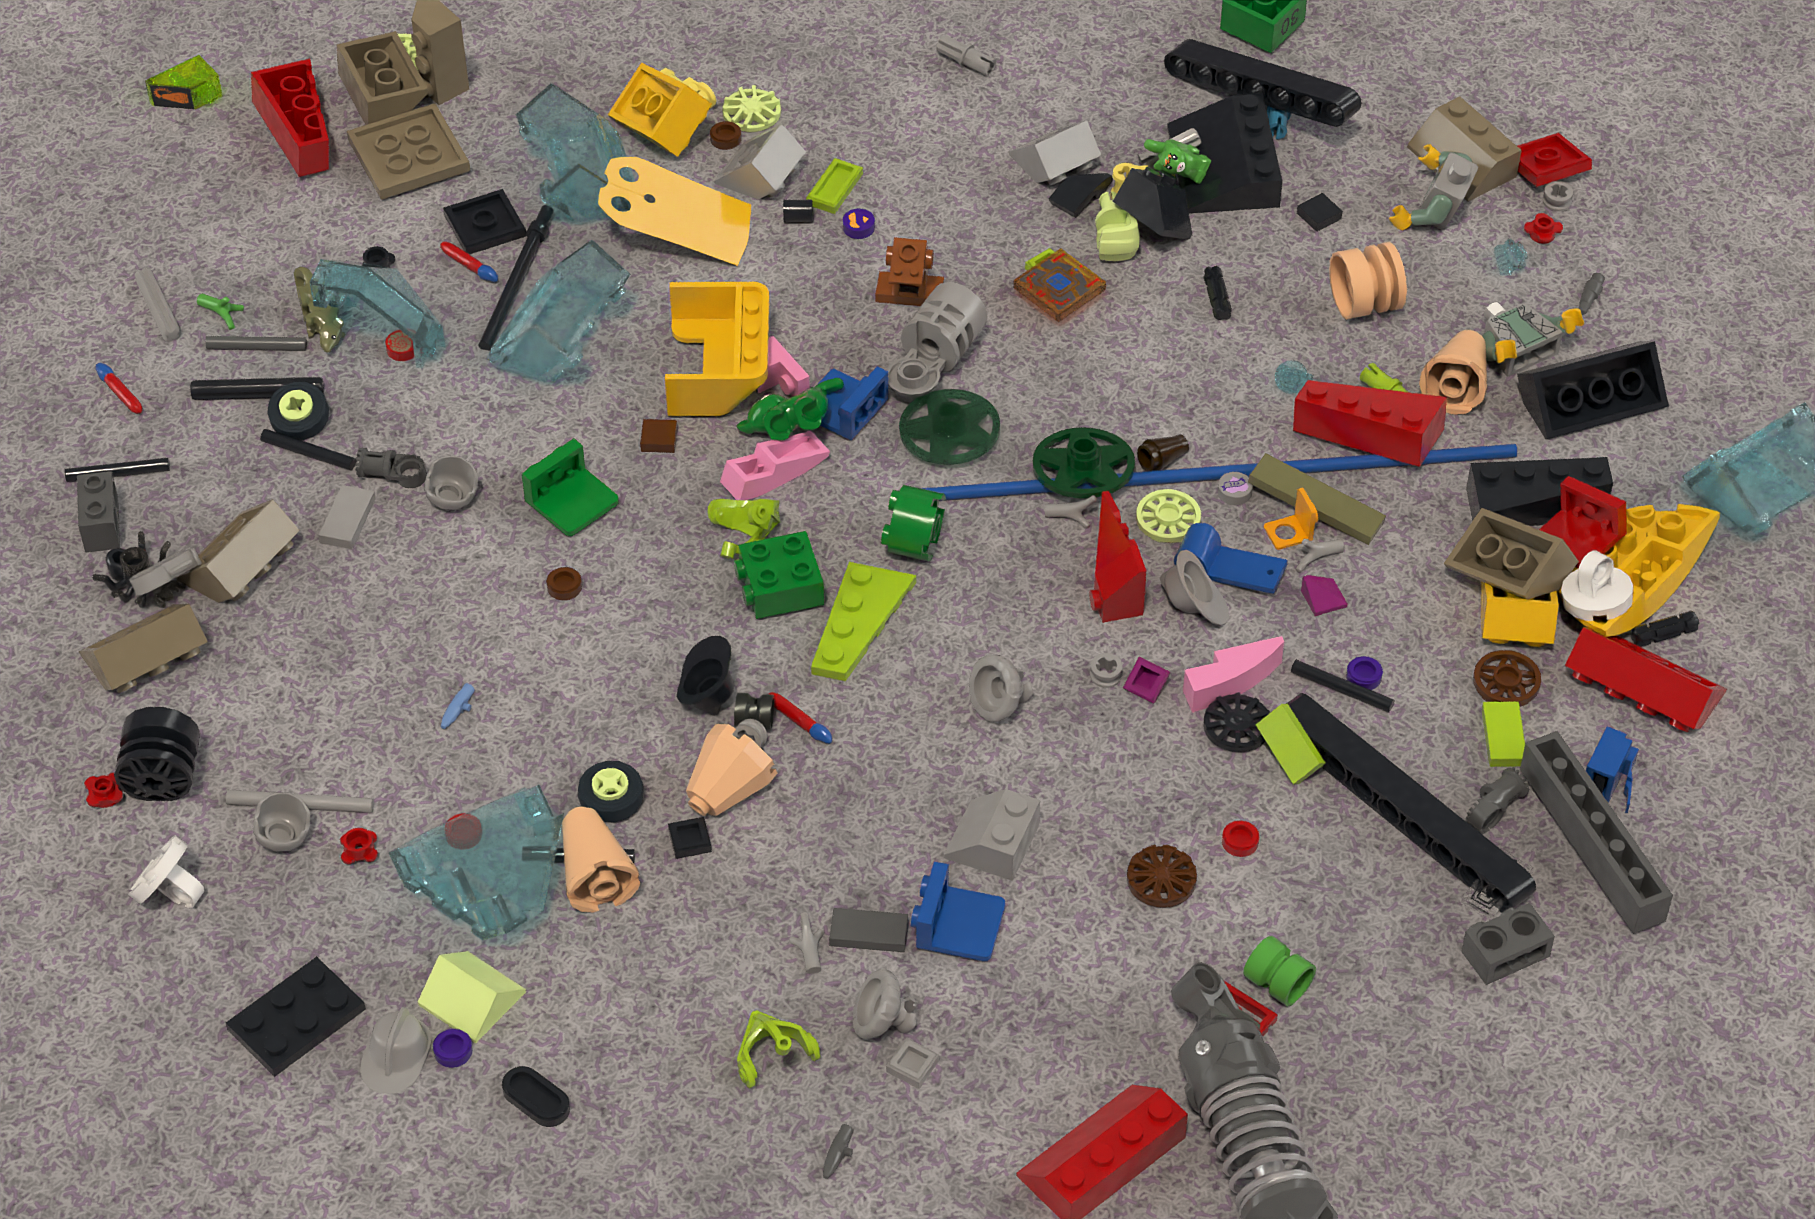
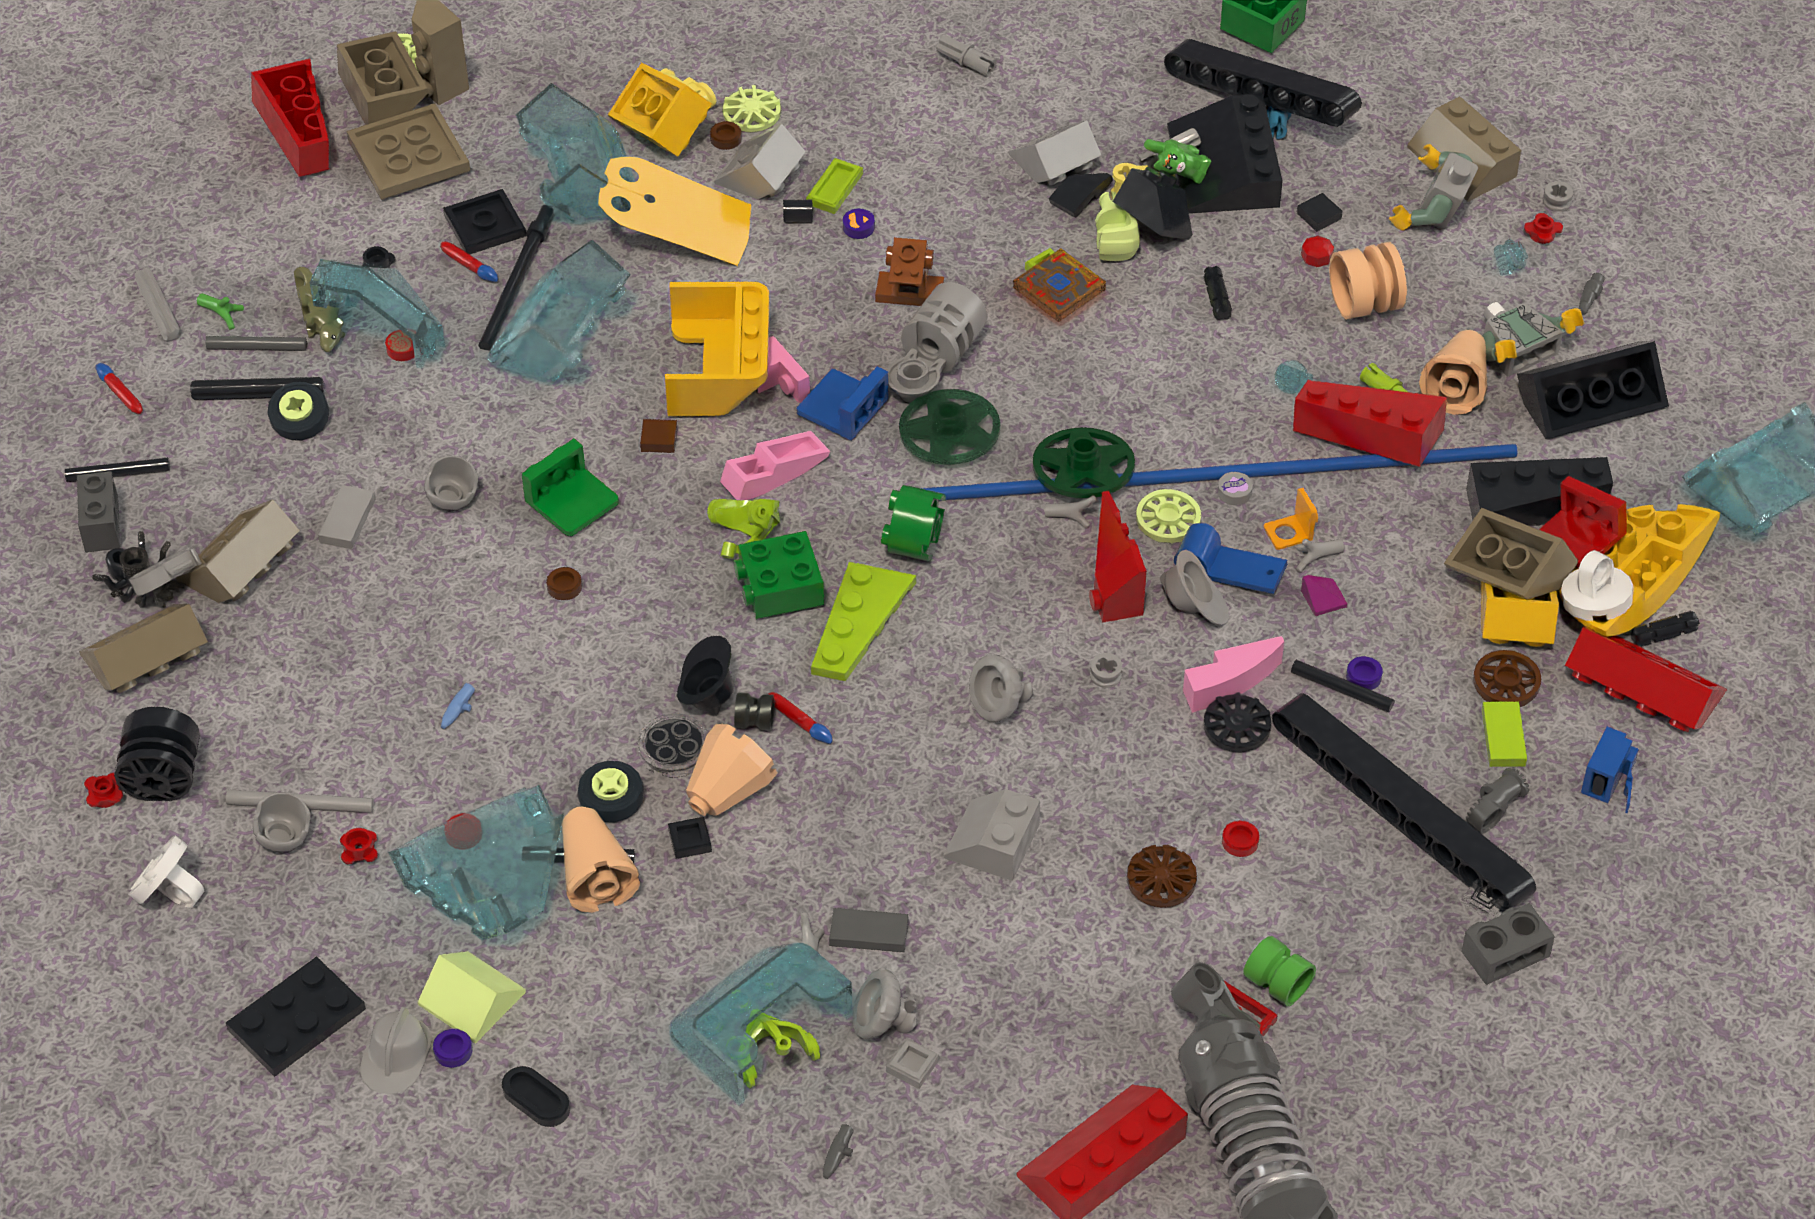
clear neon green slope [145,55,223,110] -> none
black bar [260,429,357,471] -> none
dark grey connector [355,447,427,488] -> none
light grey bush [732,719,767,748] -> none
green animal [736,378,844,440] -> none
blue bracket [911,861,1005,961] -> none
magenta slope [1123,657,1171,704] -> none
dark brown cone [1137,434,1189,471] -> none
olive tile [1248,453,1386,545] -> none
lime tile [1256,704,1325,784] -> none
red tile [1517,133,1592,187] -> none
dark grey brick [1520,731,1673,934] -> none
none -> tile [637,713,708,778]
none -> clear light blue windscreen [669,943,853,1106]
none -> red tile [1301,236,1334,267]

